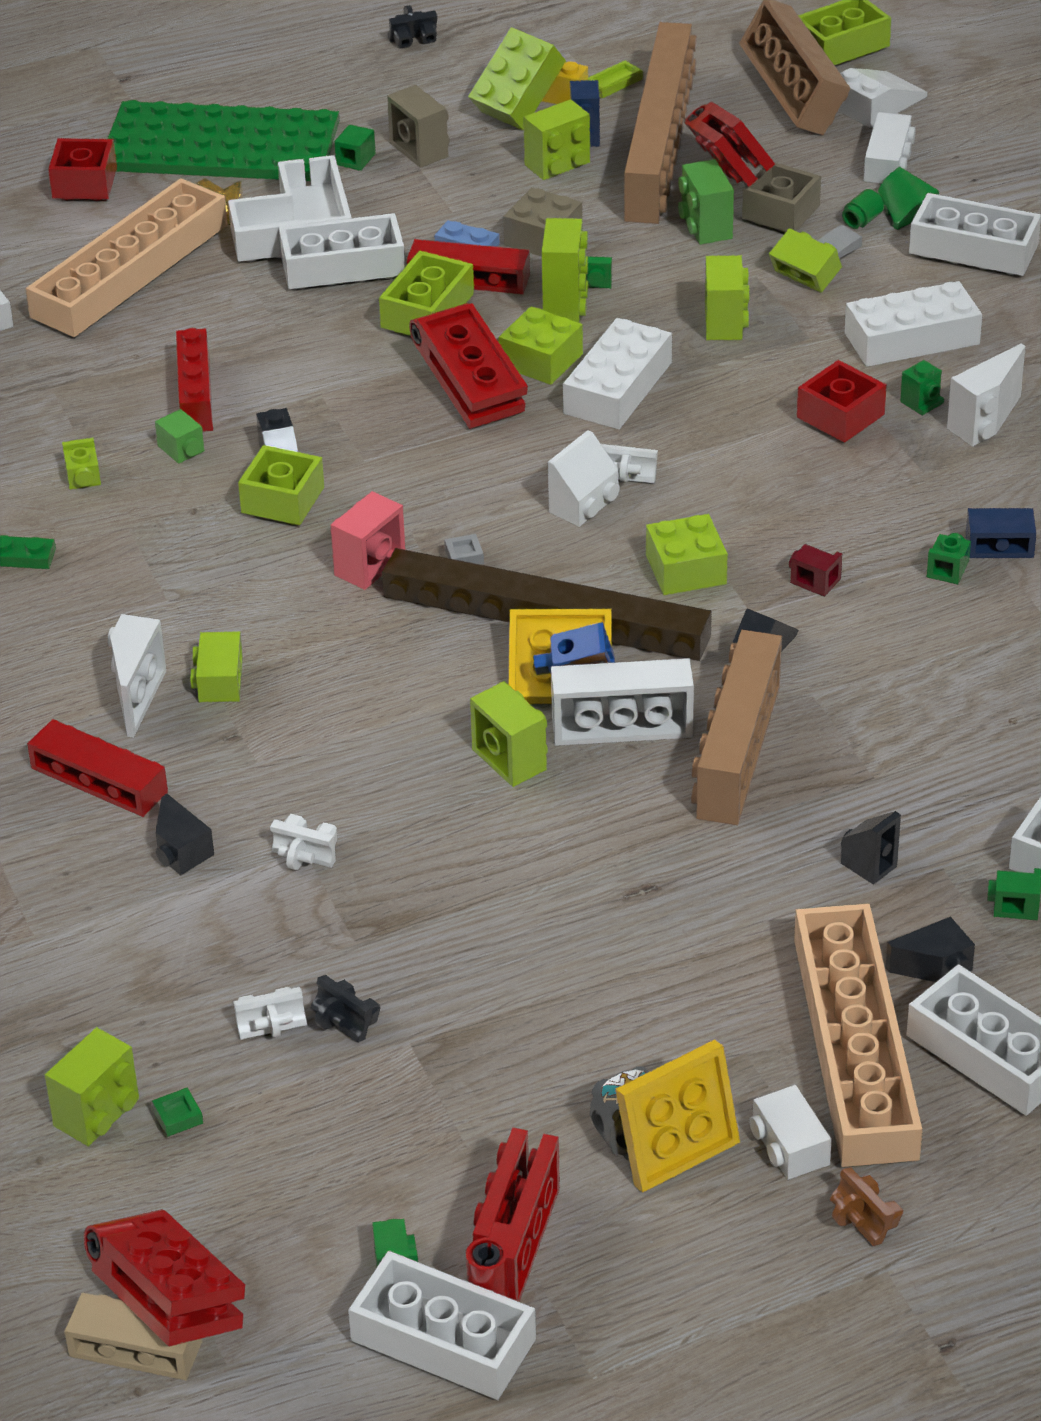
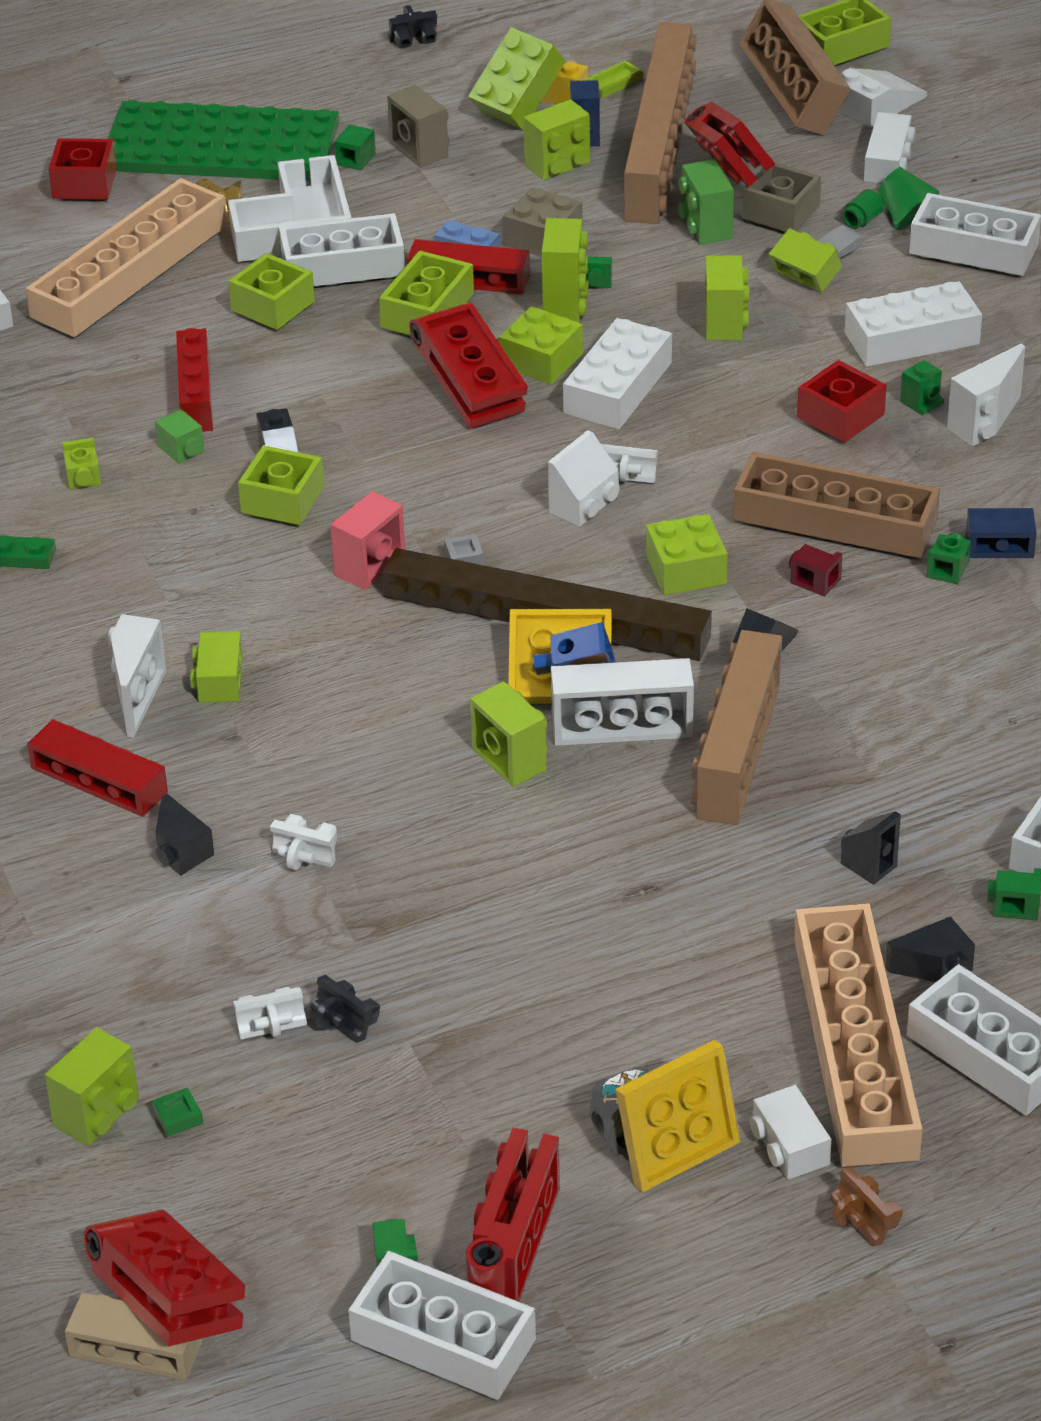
none -> lime brick [228,253,315,330]
none -> medium nougat brick [733,452,940,558]

